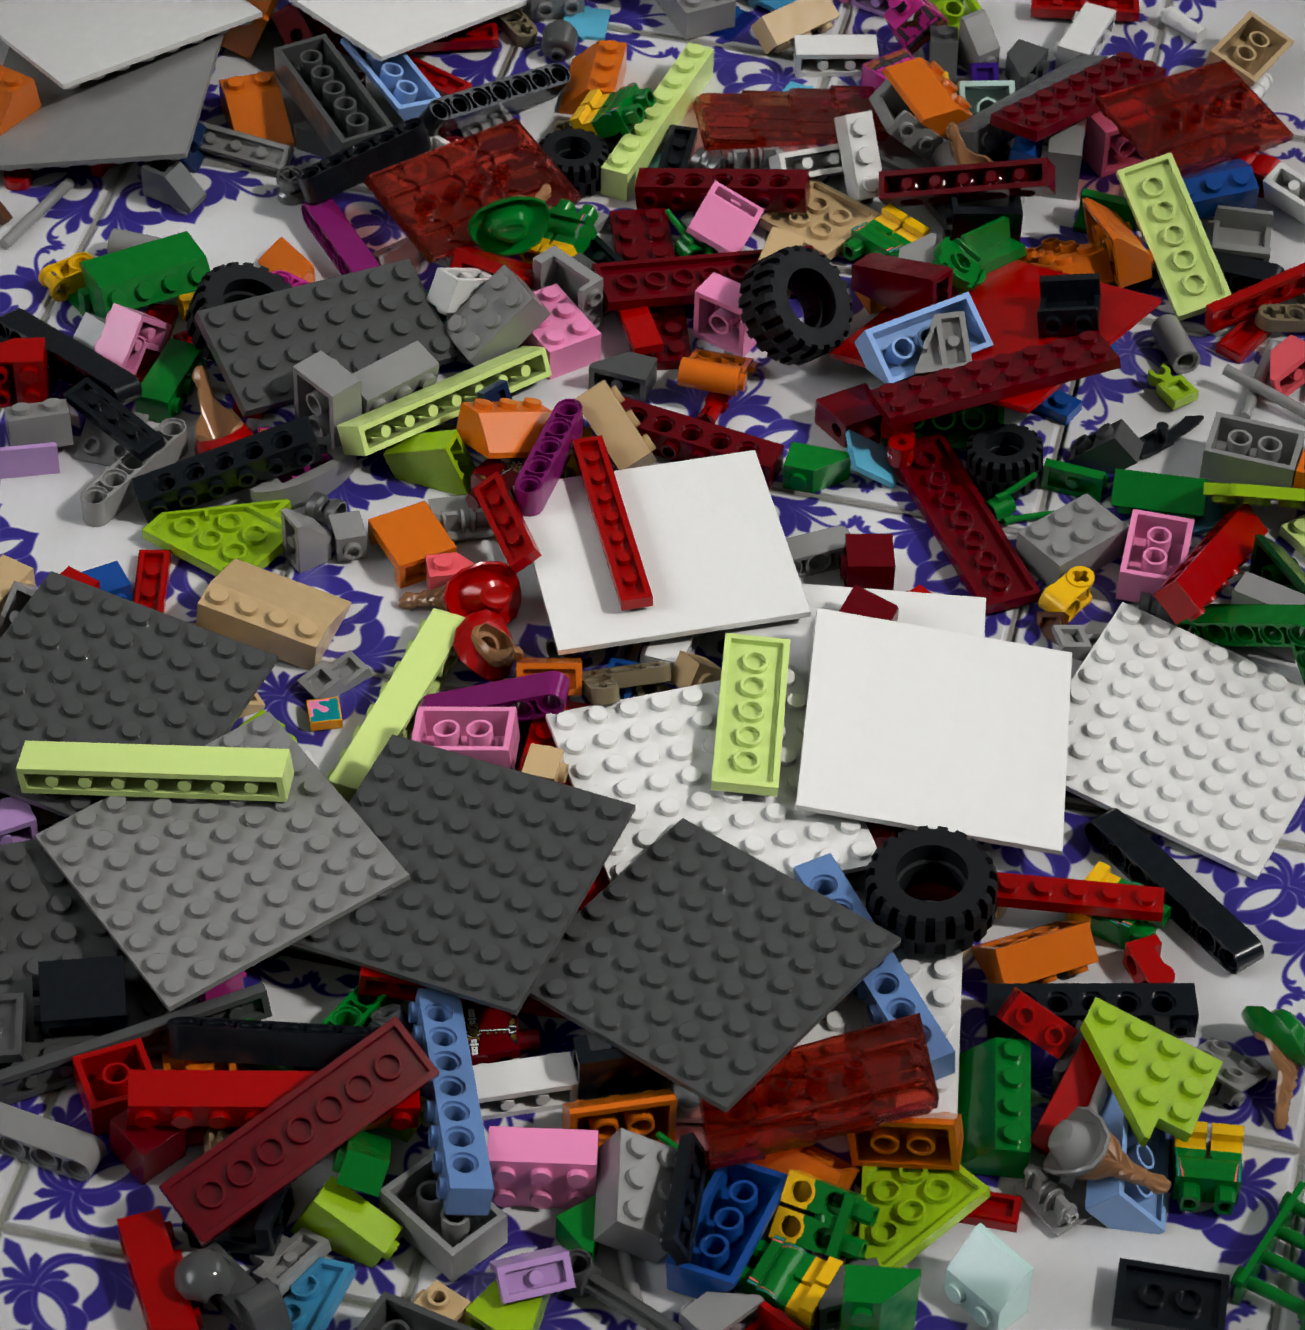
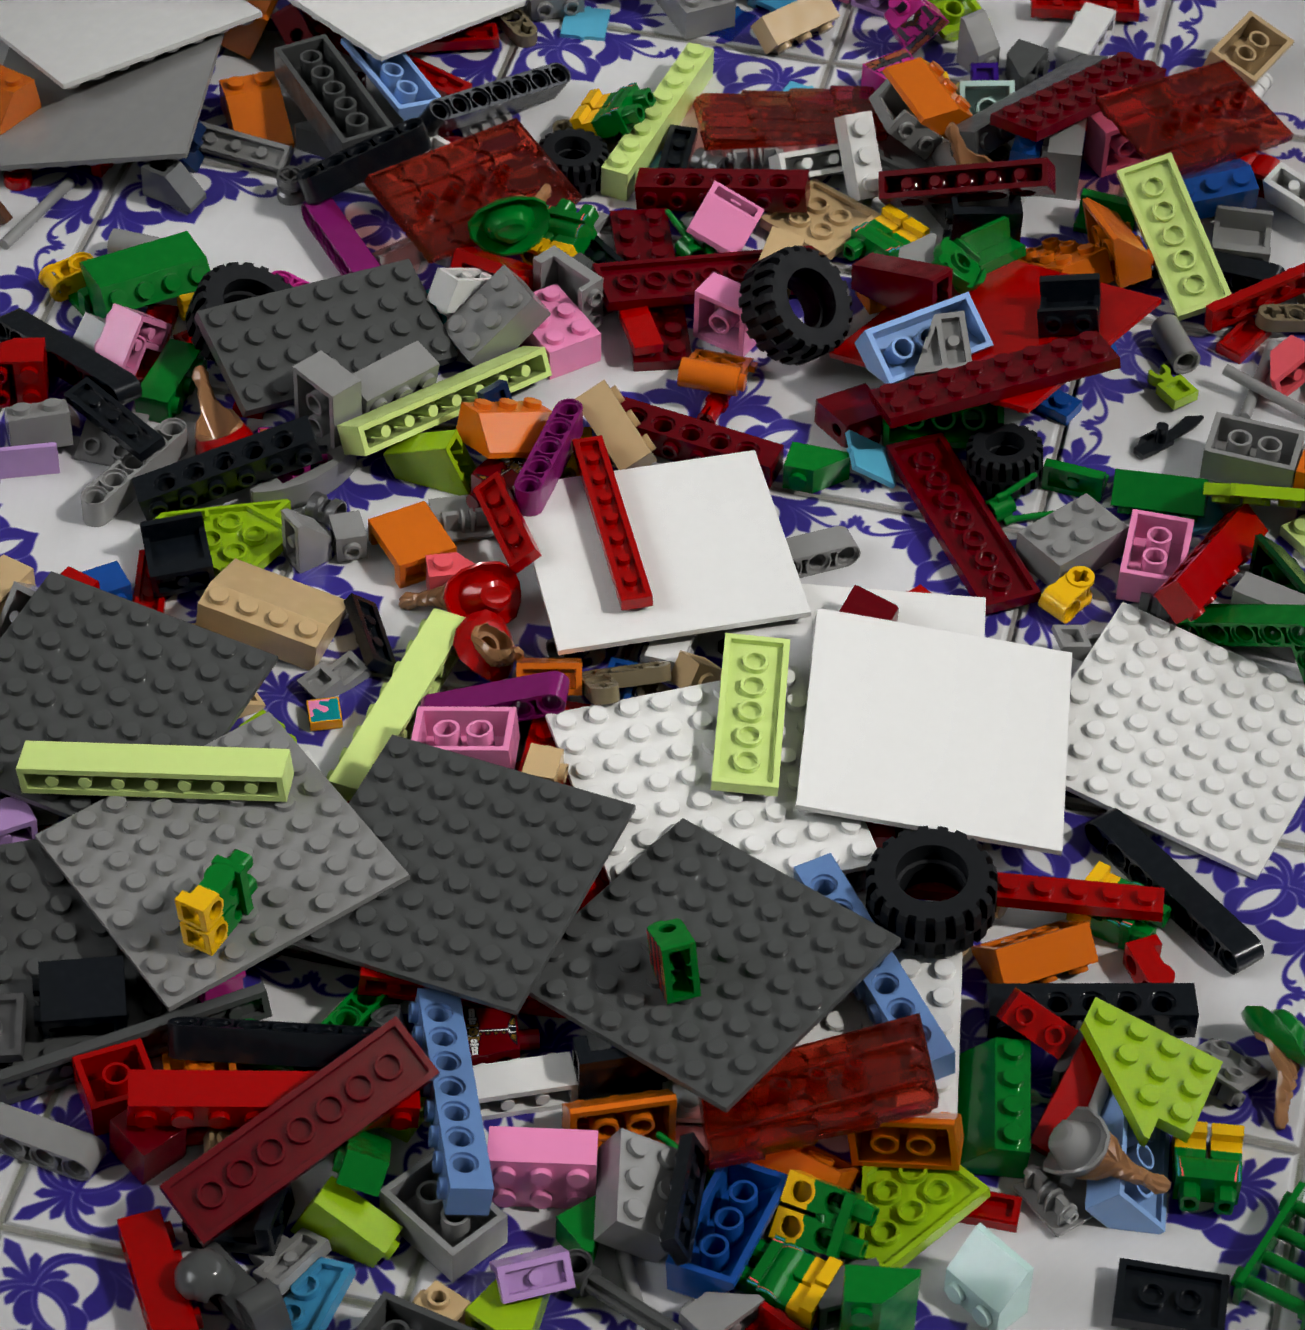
orange slope [258,237,315,283] -> none
dark grey head [541,20,578,62] -> none
orange slope [559,40,627,115] -> none
dark grey slope [589,352,657,403] -> none
white brick [793,35,879,77] -> none
dark red head [840,534,896,590] -> none
red leg [881,417,915,468] -> none
dark grey slope [928,25,958,85] -> none
reddish brown tile [1036,611,1070,645] -> none
dark grey slope [1068,419,1144,474] -> none
white piece [1161,6,1207,43] -> none
none -> black panel [140,511,215,598]
none -> hips [174,849,258,956]
none -> black plate [344,593,396,677]
none -> green torso [646,918,701,1005]

